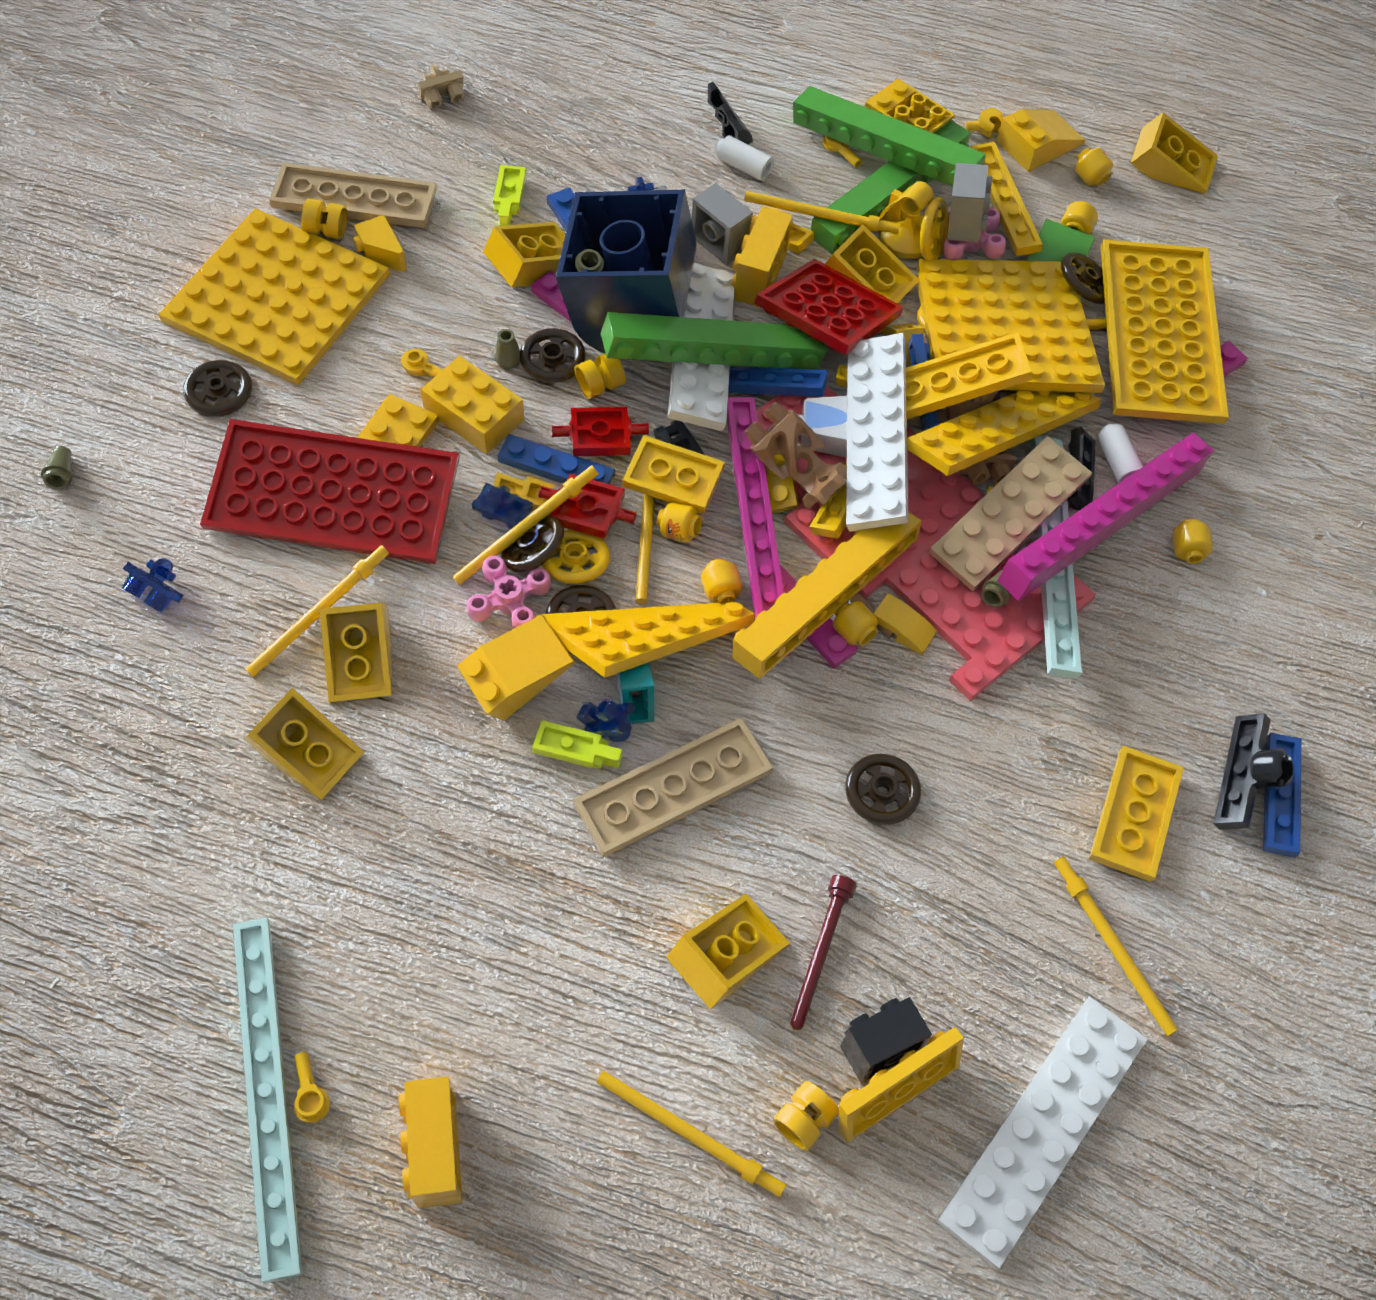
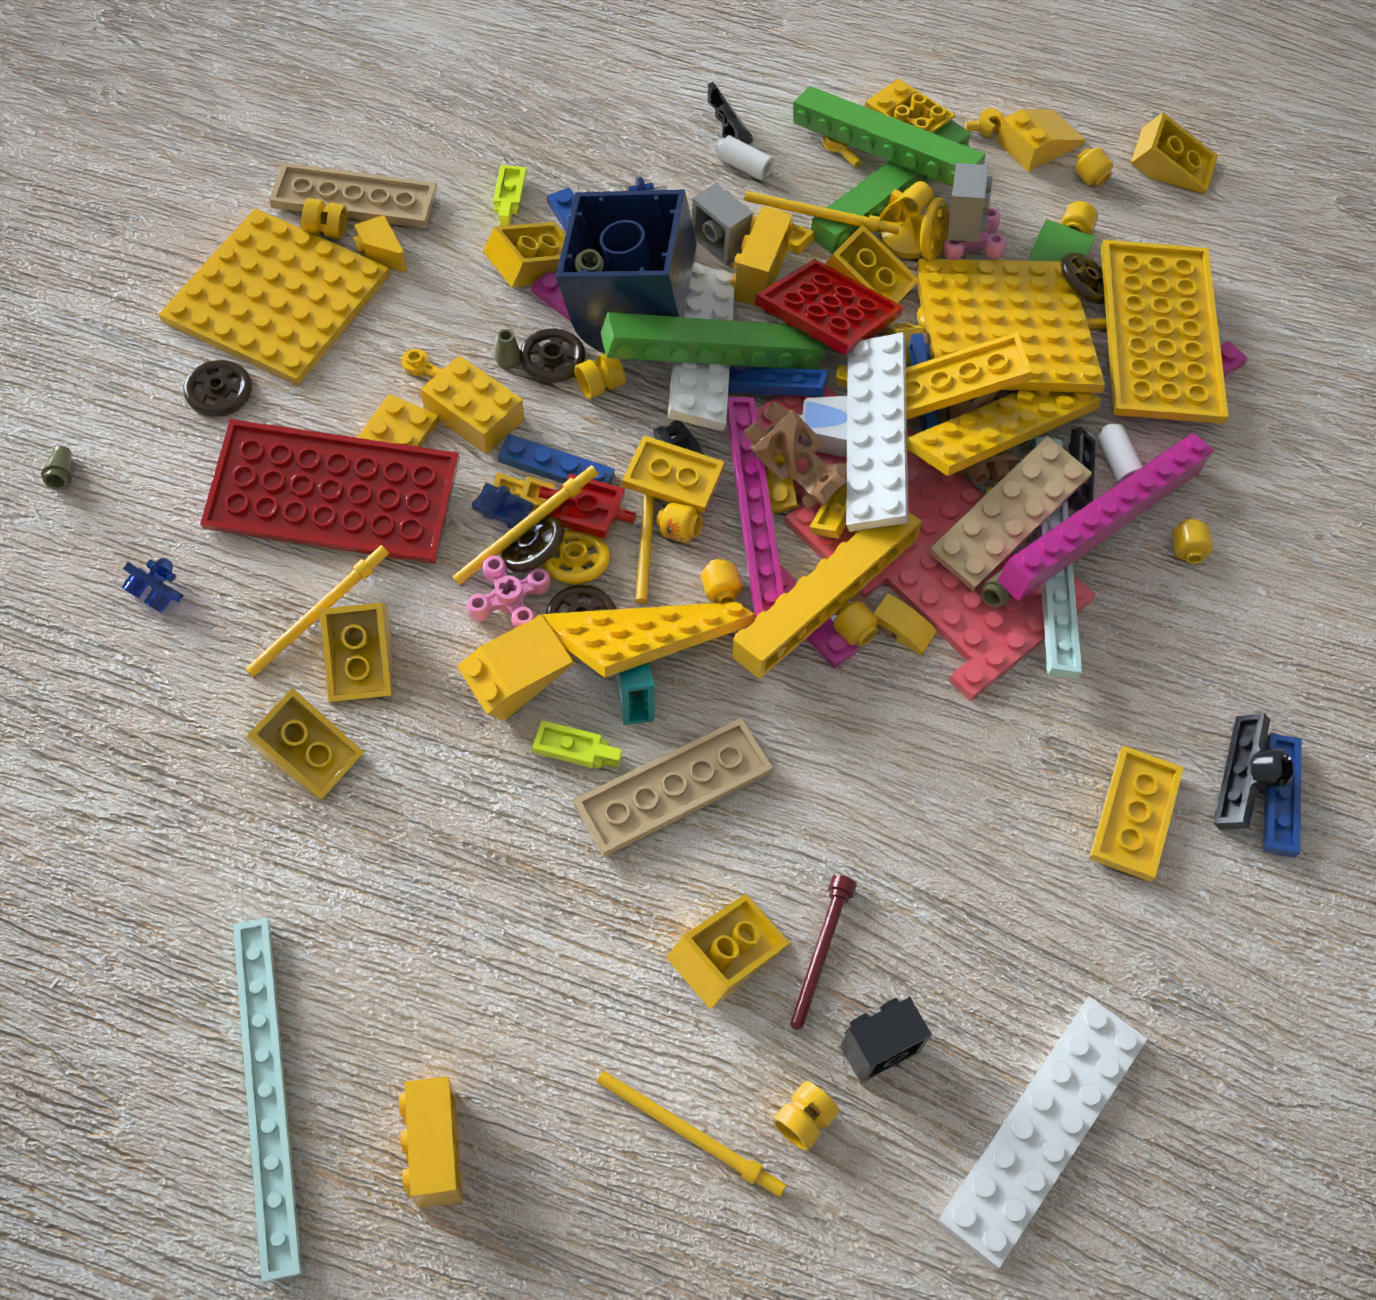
yellow plate [294,1052,330,1124] -> none
tan hips [418,64,464,110] -> none
red plate [552,407,649,457] -> none
clear blue hips [576,699,636,742] -> none
yellow plate [839,1027,964,1143] -> none
dark brown plate [845,753,921,825] -> none
yellow plate [970,142,1043,256] -> none
yellow bar [1054,856,1178,1037] -> none

